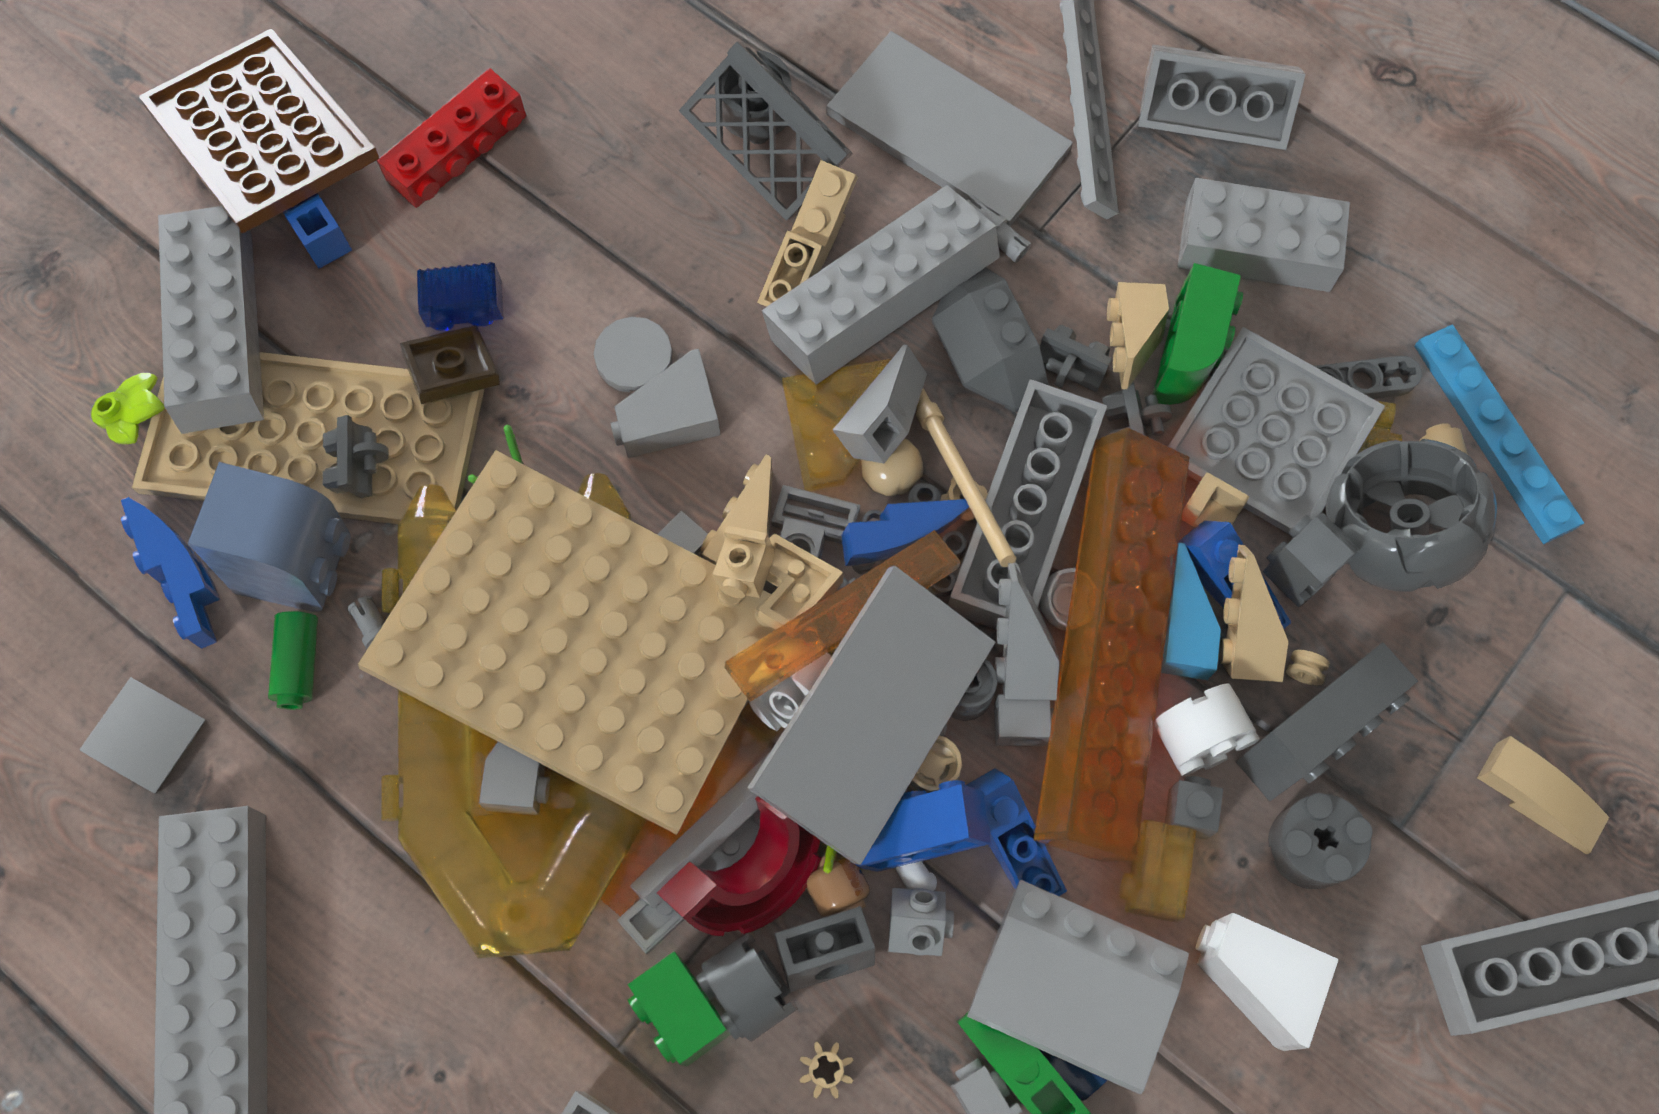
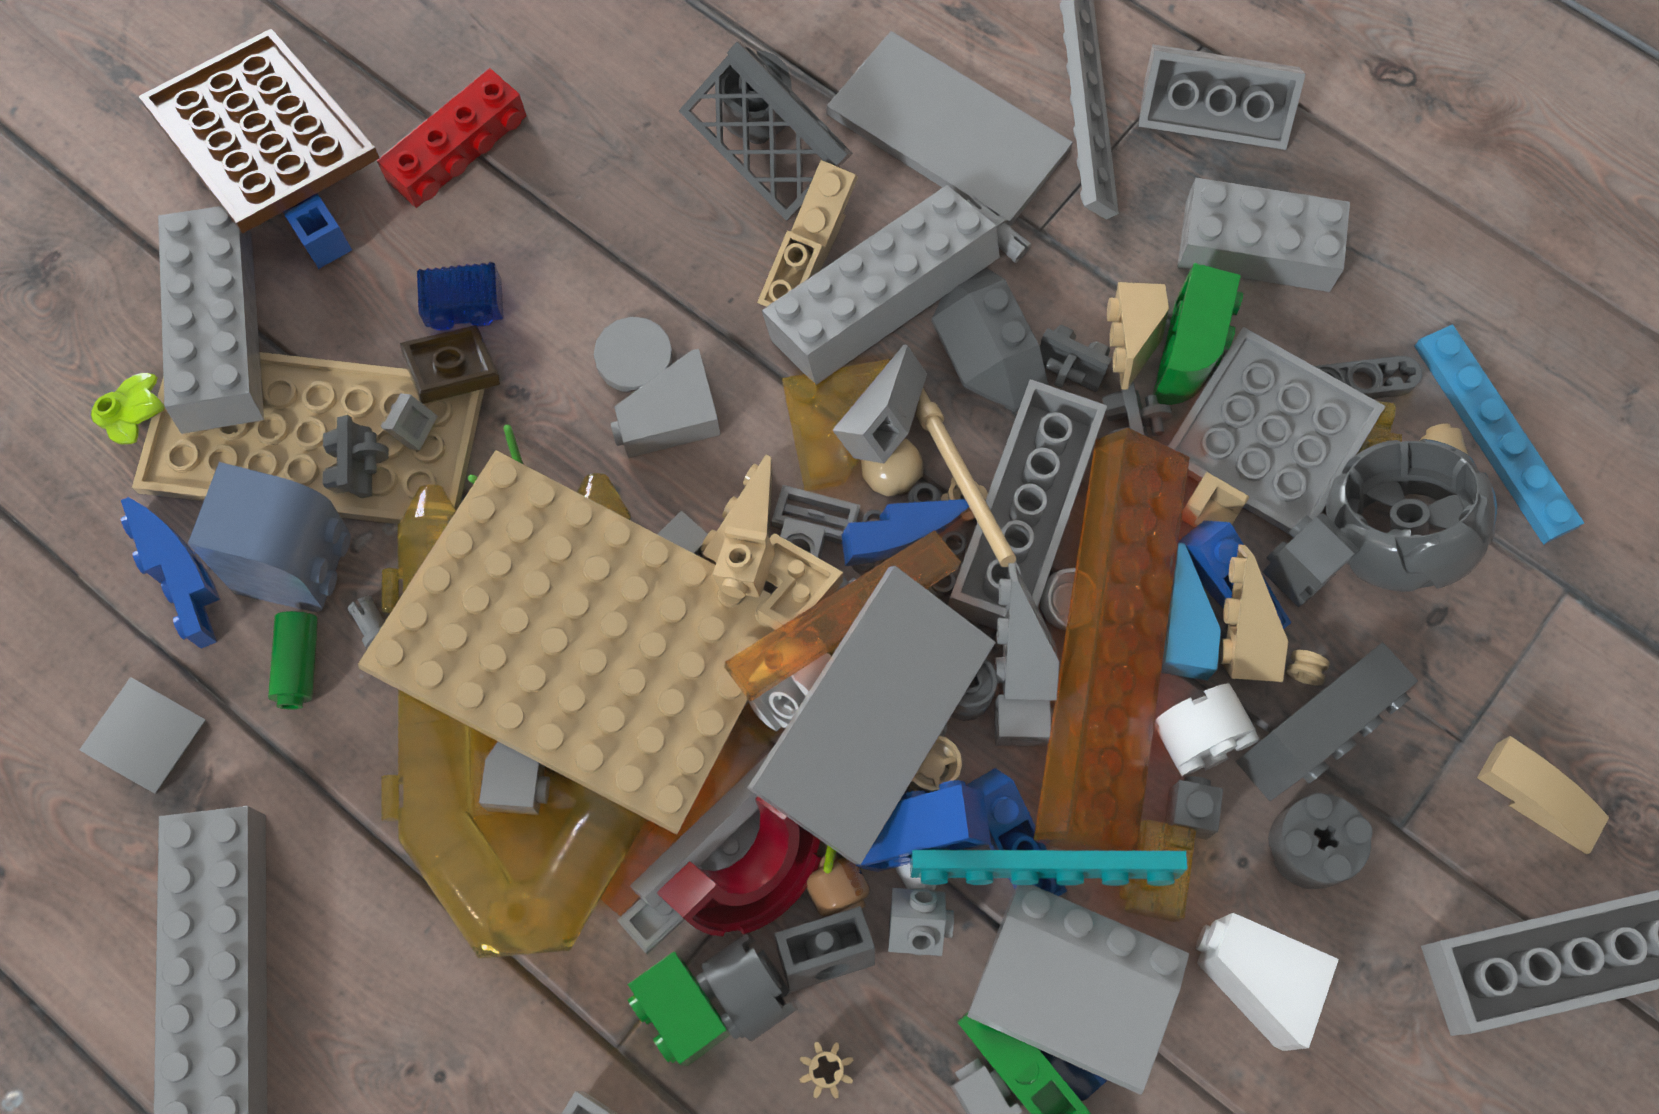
none -> light grey tile [381,393,438,450]
none -> teal plate [910,850,1188,886]

